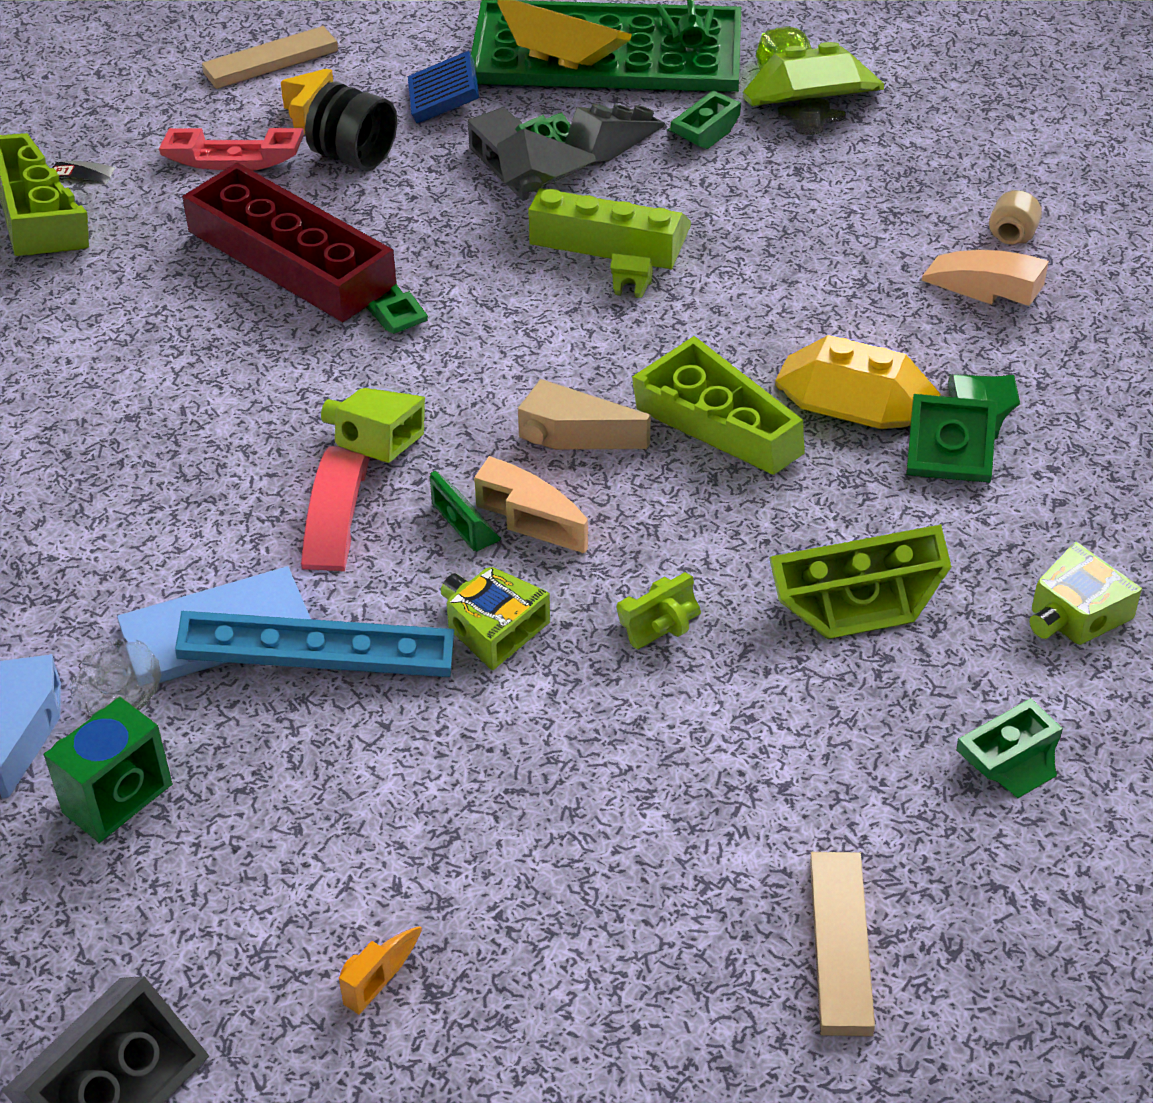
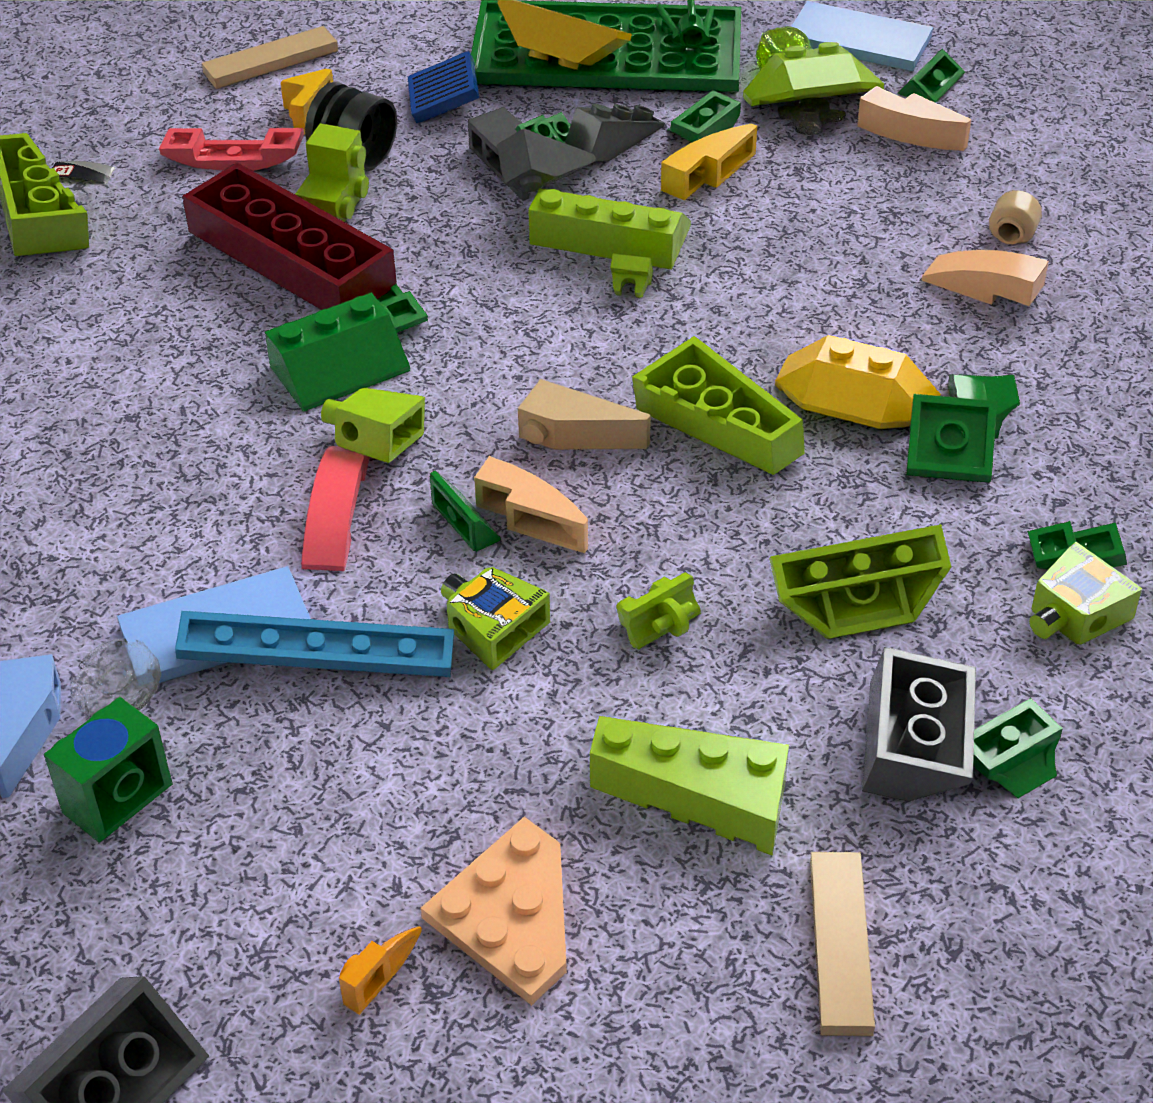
none -> green slope [265,293,410,412]
none -> lime brick [295,123,369,222]
none -> light nougat plate [421,817,567,1006]
none -> lime wedge [590,716,789,856]
none -> yellow slope [661,123,757,200]
none -> light blue tile [786,1,933,71]
none -> light nougat slope [857,86,971,151]
none -> dark grey slope [862,647,976,802]
none -> green slope [898,49,965,103]
none -> green slope [1027,521,1127,570]

